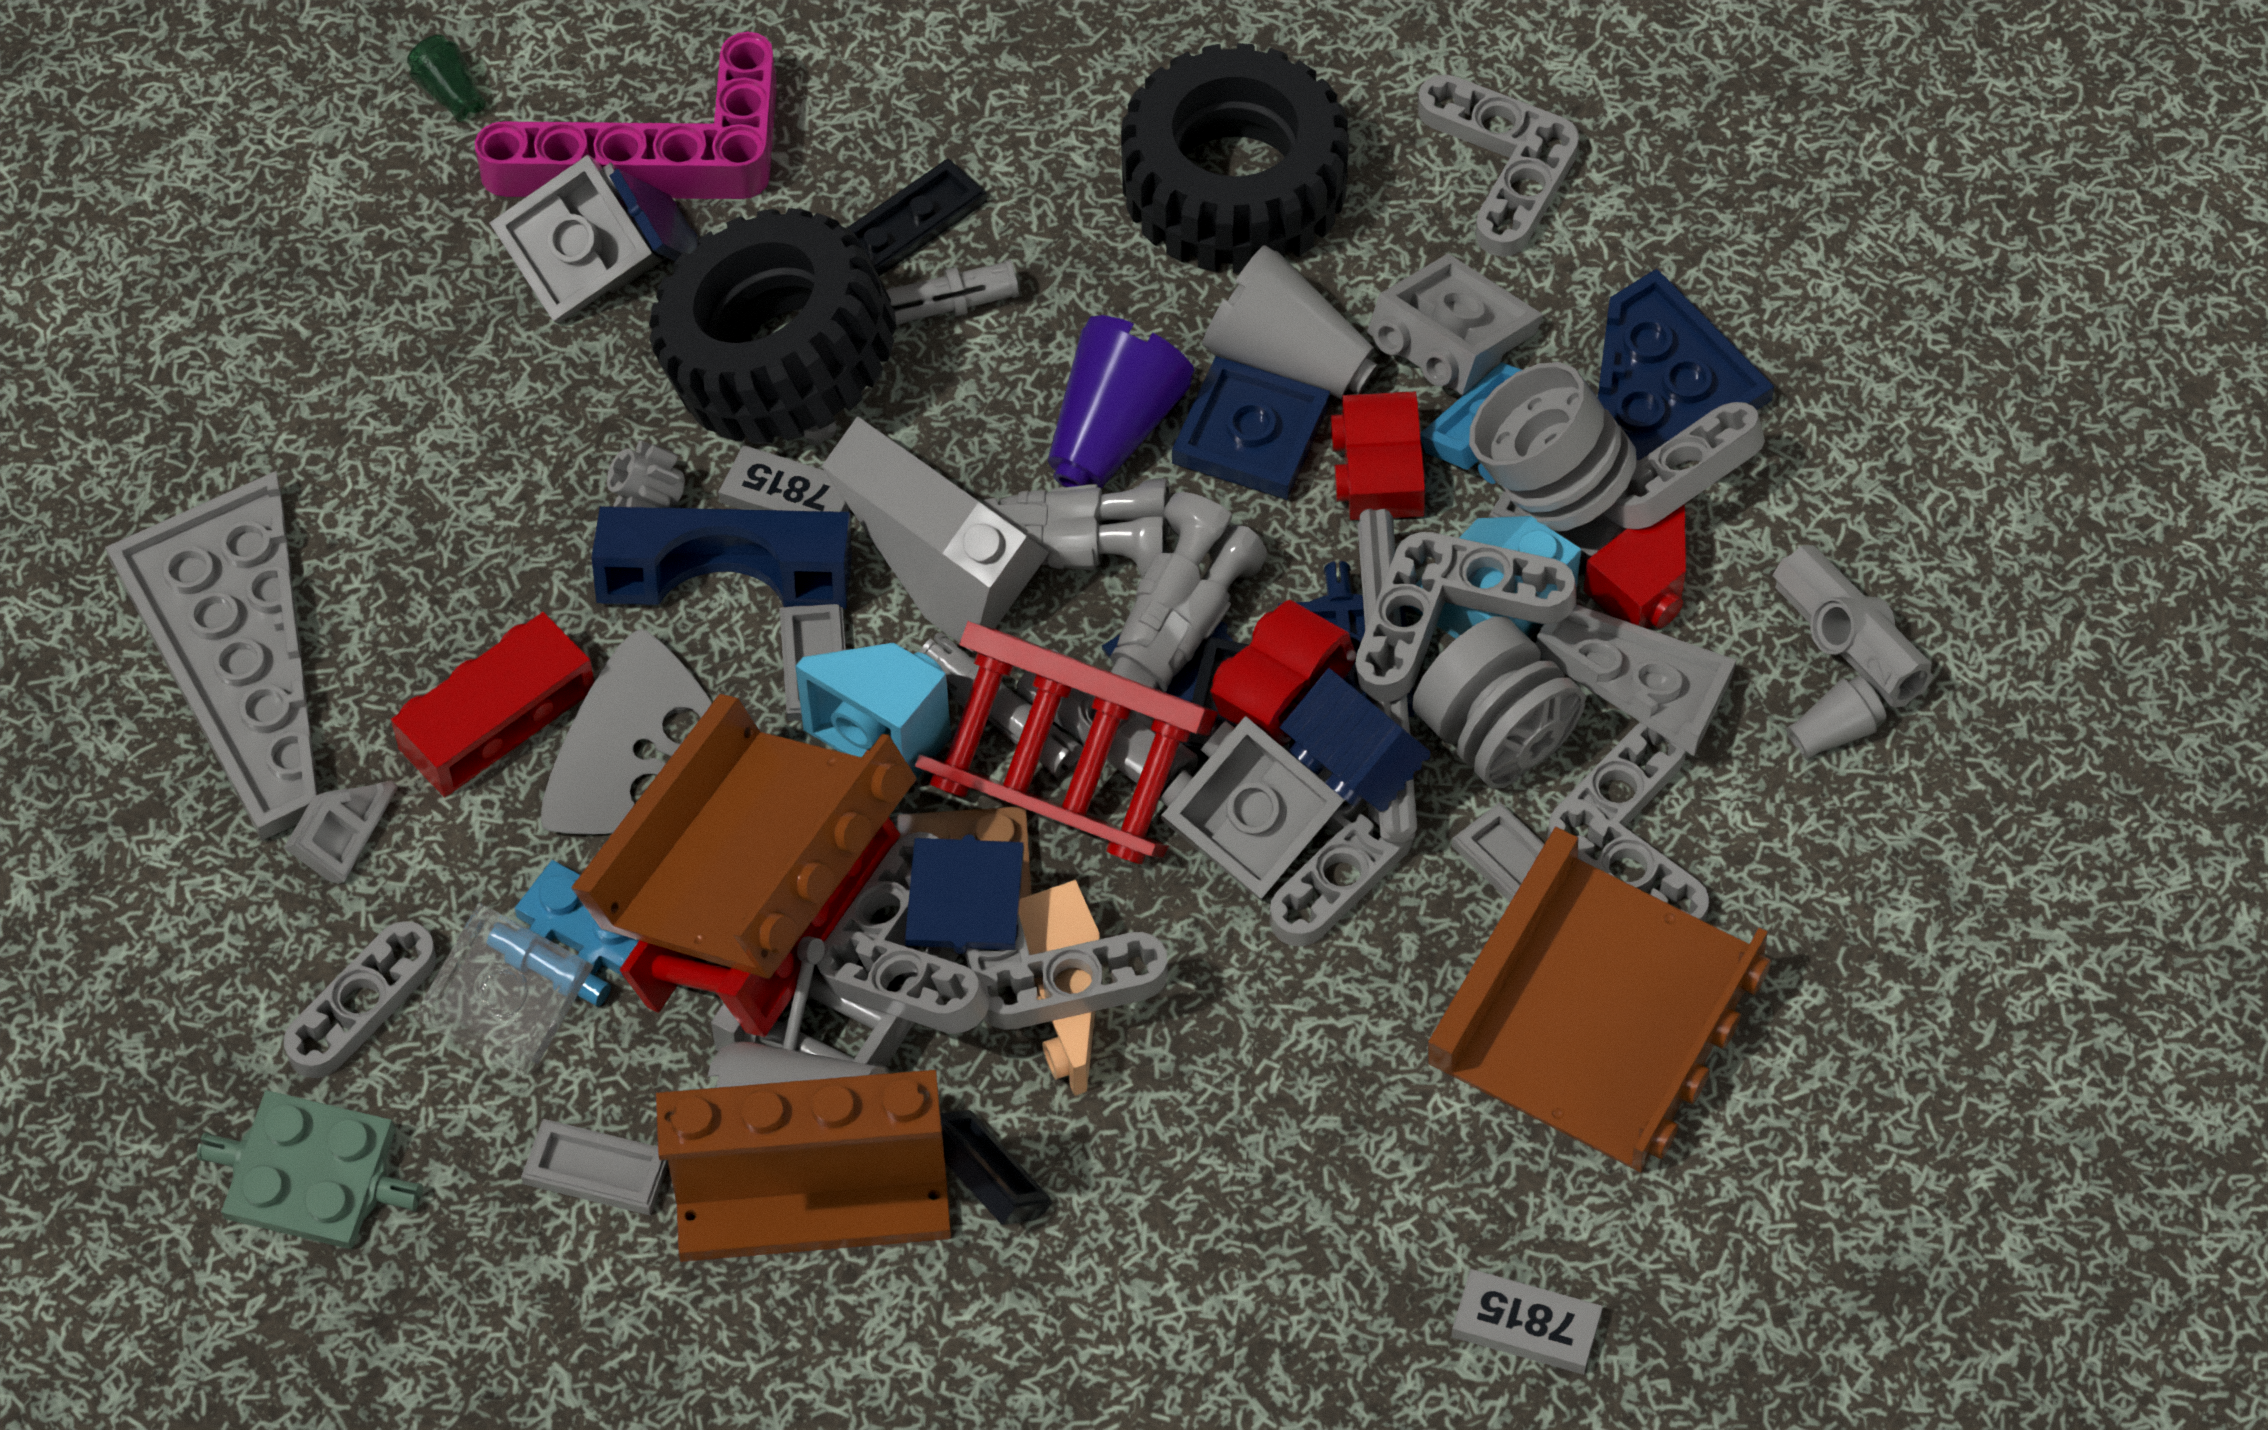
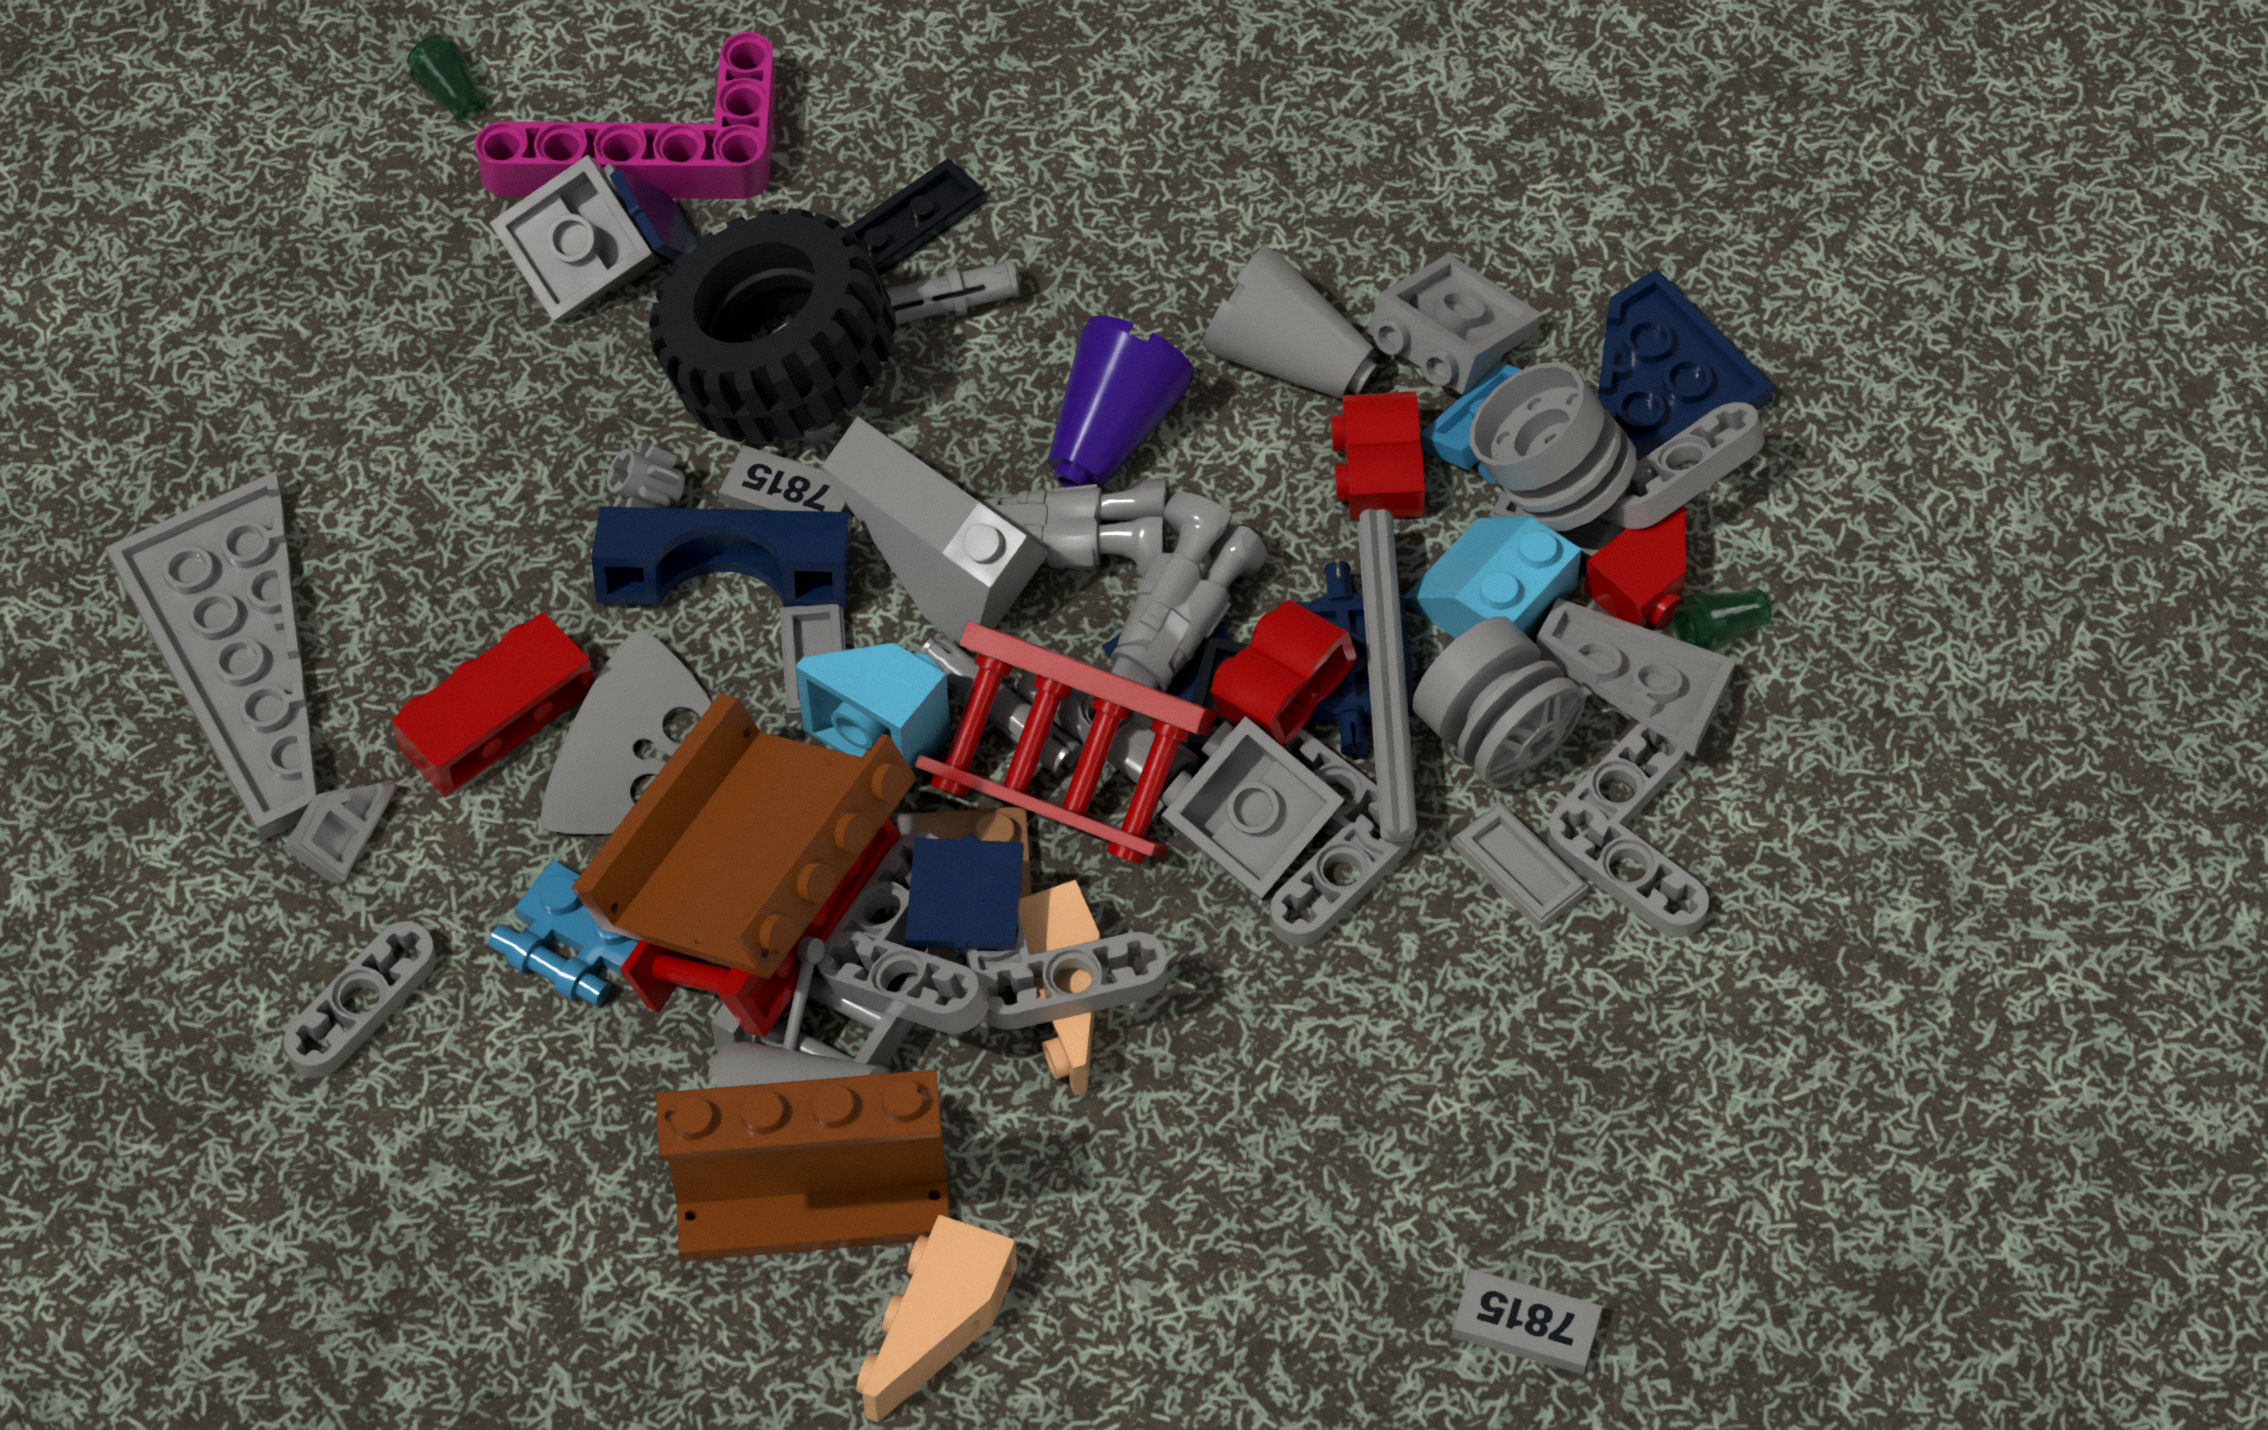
sand green plate [197,1090,423,1250] -> none
clear tile [413,902,594,1080] -> none
light grey tile [521,1119,669,1216] -> none
black tile [940,1110,1053,1225] -> none
black tyre [1121,43,1349,273] -> none
dark blue plate [1172,356,1330,500] -> none
dark blue brick [1279,668,1430,812] -> none
light grey beam [1355,532,1577,702] -> none
light grey beam [1418,74,1579,257] -> none
dark orange panel [1428,826,1772,1173] -> none
light grey piece [1772,545,1934,707] -> none
light grey cone [1786,676,1886,760] -> none
none -> light nougat slope [856,1215,1017,1422]
none -> clear green cone [1673,588,1772,652]

